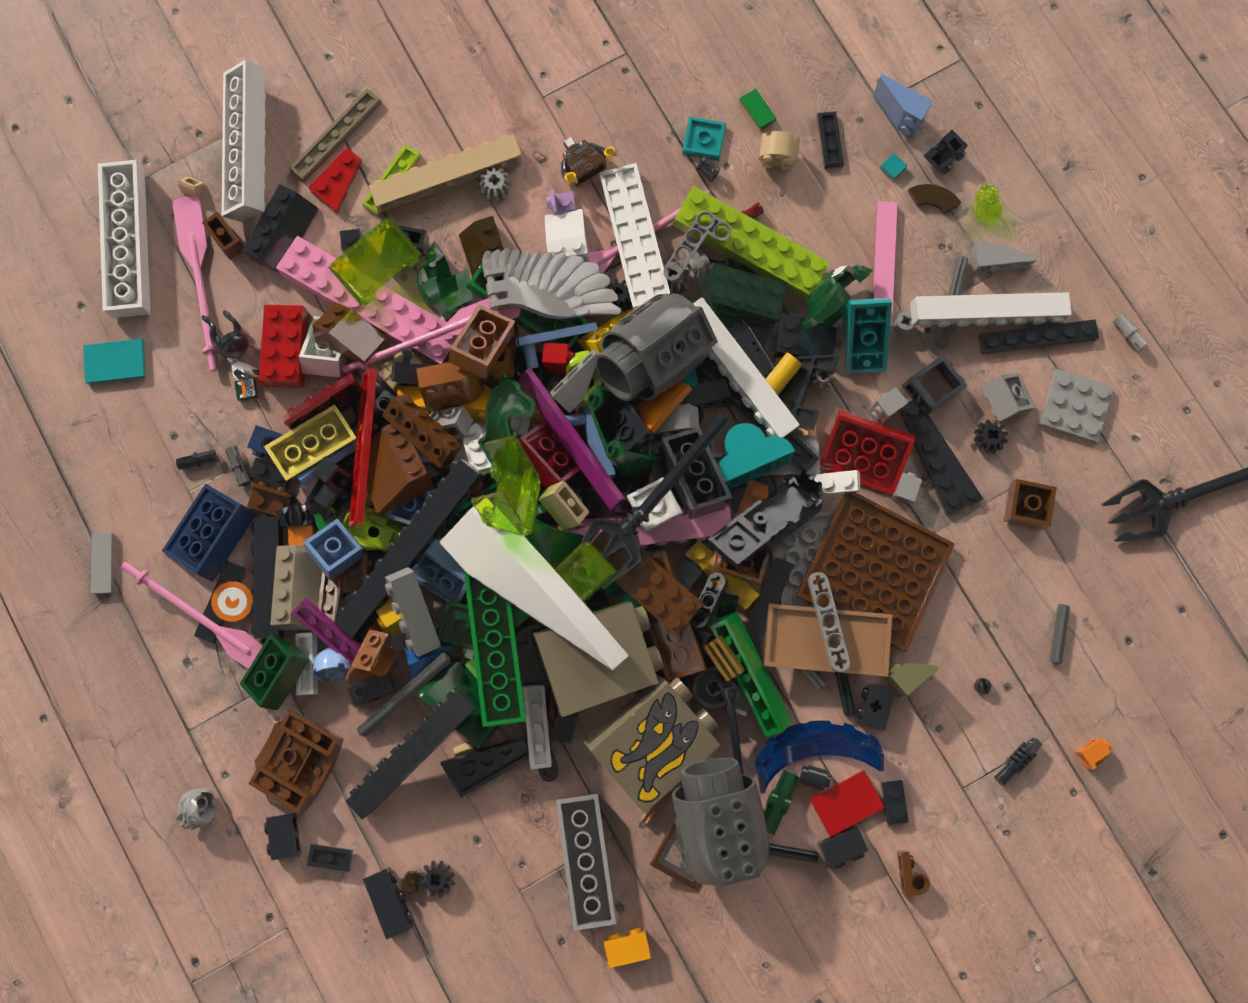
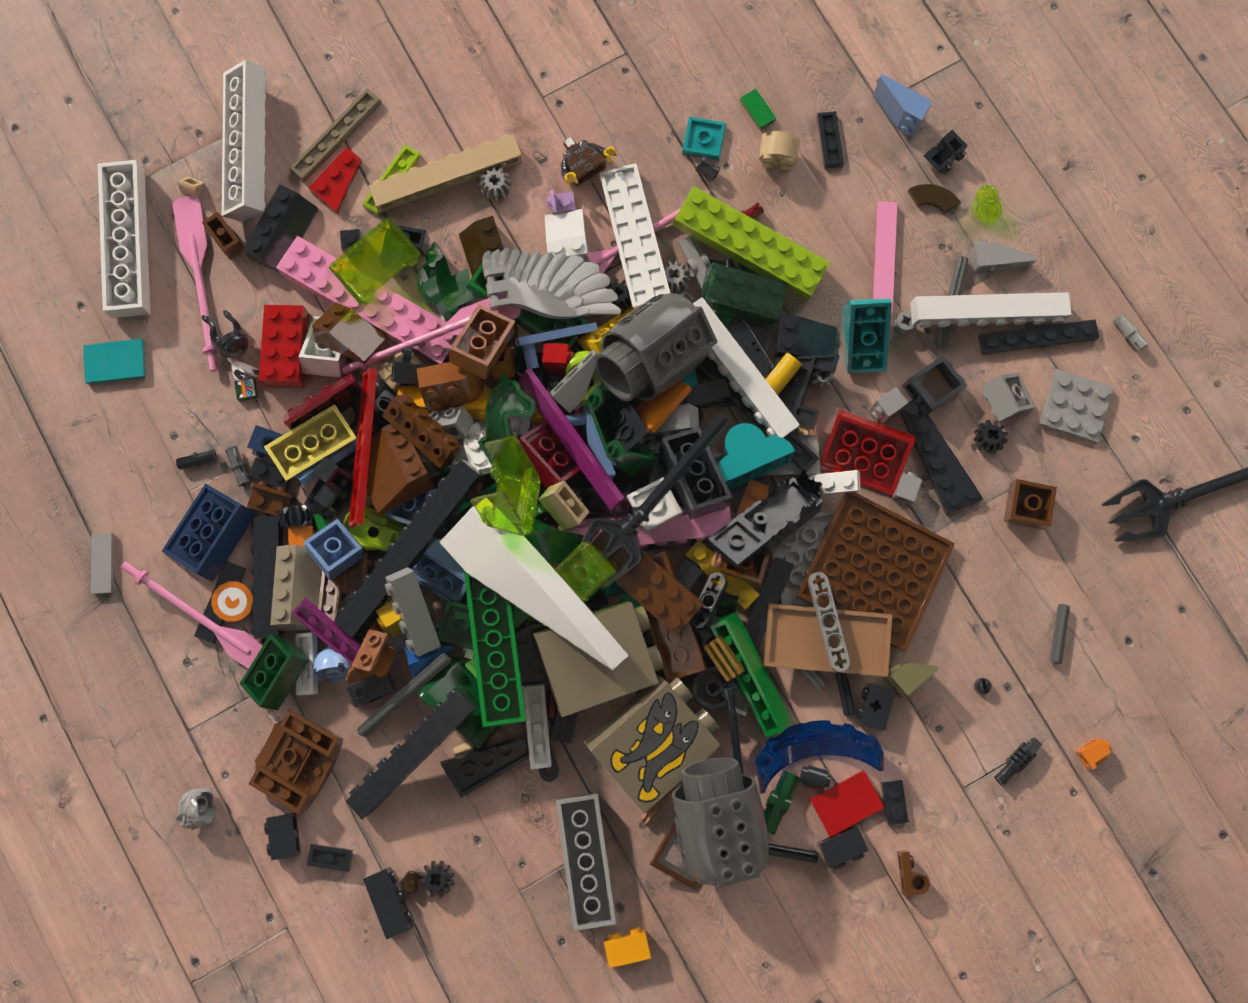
light grey beam [663,211,732,280] -> none
dark green animal [801,265,873,330] -> none
teal tile [880,153,907,180] -> none

